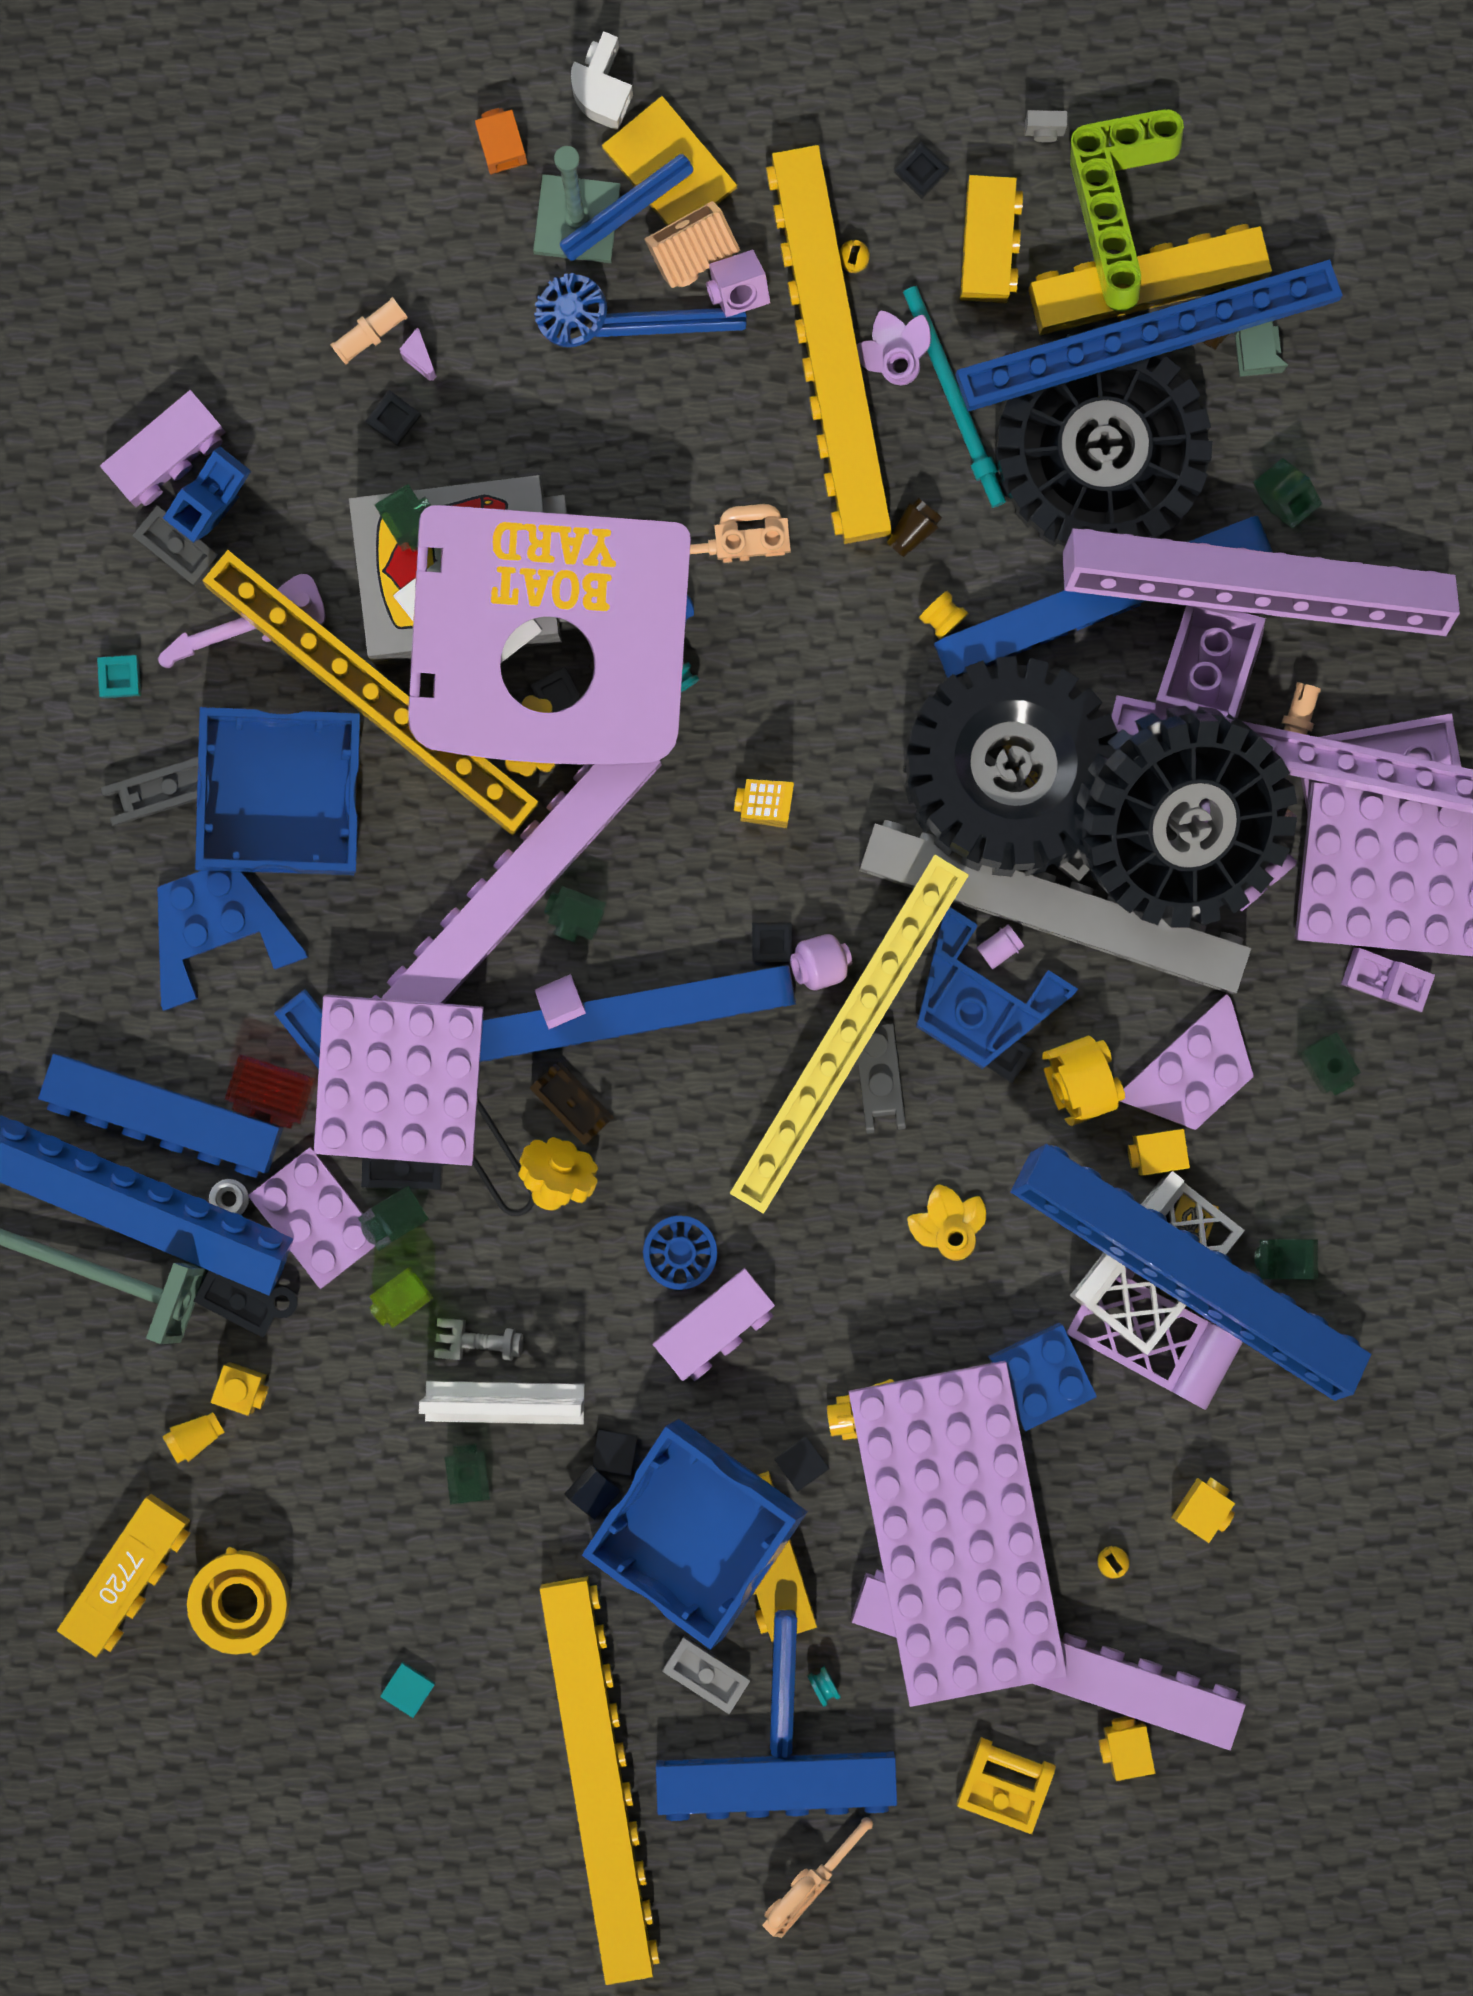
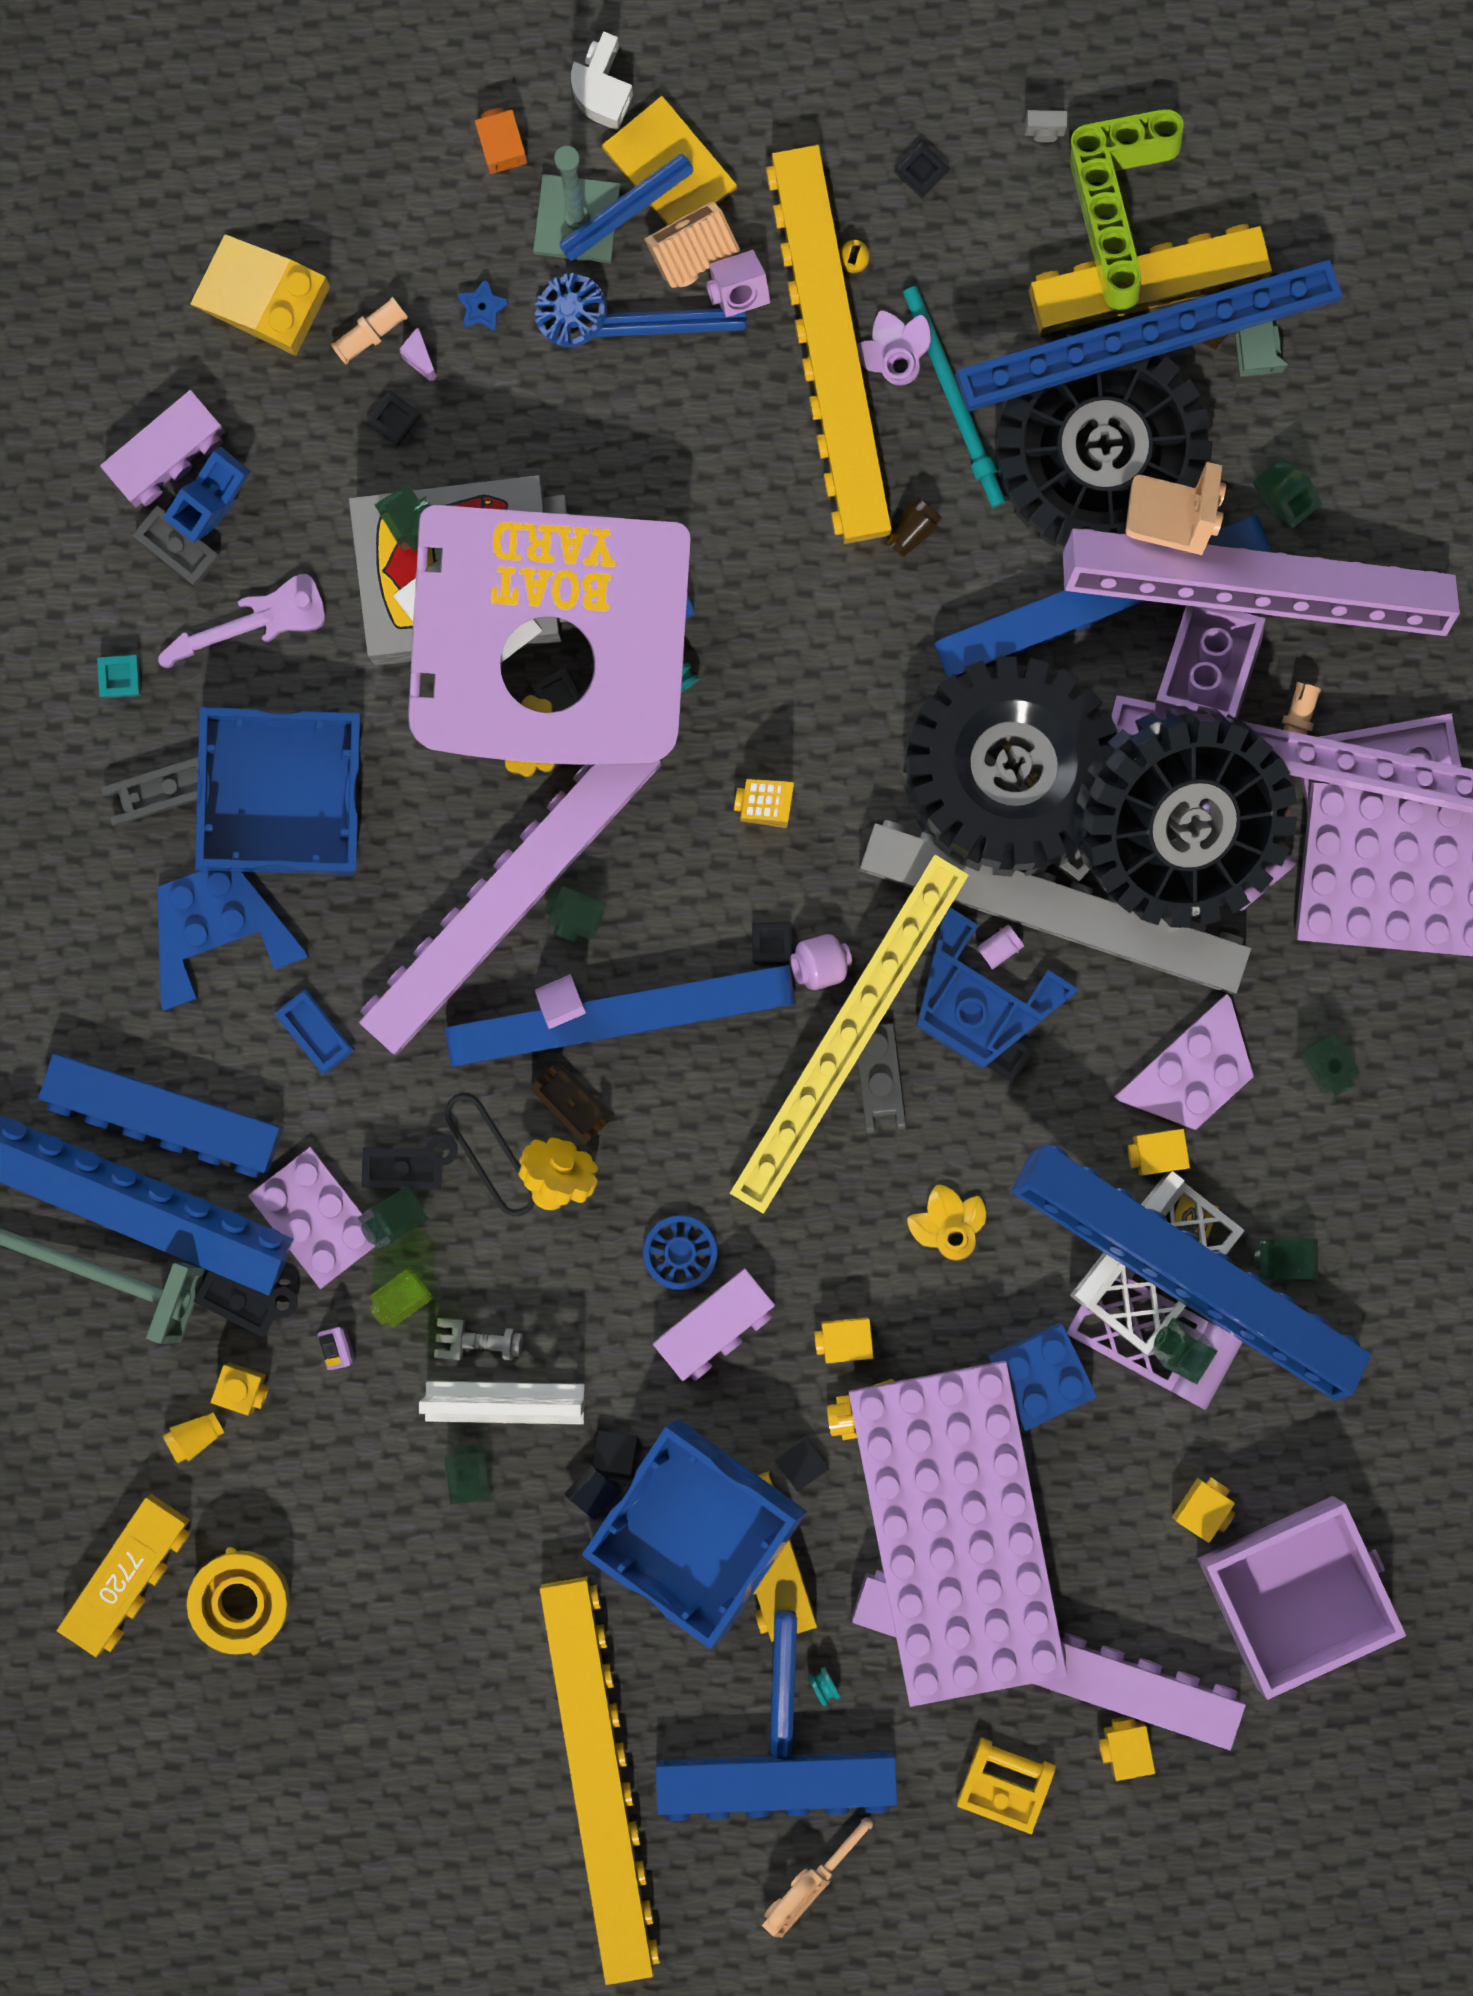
yellow brick [202,550,538,836] -> none
white plate [209,1179,249,1215] -> none
clear red brick [225,1054,318,1129] -> none
lavender plate [314,995,484,1166] -> none
teal tile [380,1662,435,1718] -> none
light grey plate [662,1636,751,1714] -> none
light nougat piece [690,504,791,563] -> none
yellow wheel [919,591,969,640] -> none
yellow brick [960,175,1023,303] -> none
yellow brick [1042,1035,1125,1126] -> none
yellow hinge [1097,1546,1130,1579] -> none
lavender slope [1341,948,1435,1012] -> none
none -> yellow slope [190,235,330,356]
none -> slope [317,1325,356,1370]
none -> blue plate [458,281,509,331]
none -> yellow brick [814,1317,873,1363]
none -> light nougat bracket [1125,462,1226,555]
none -> clear green brick [1152,1318,1218,1384]
none -> lavender container [1197,1496,1406,1700]

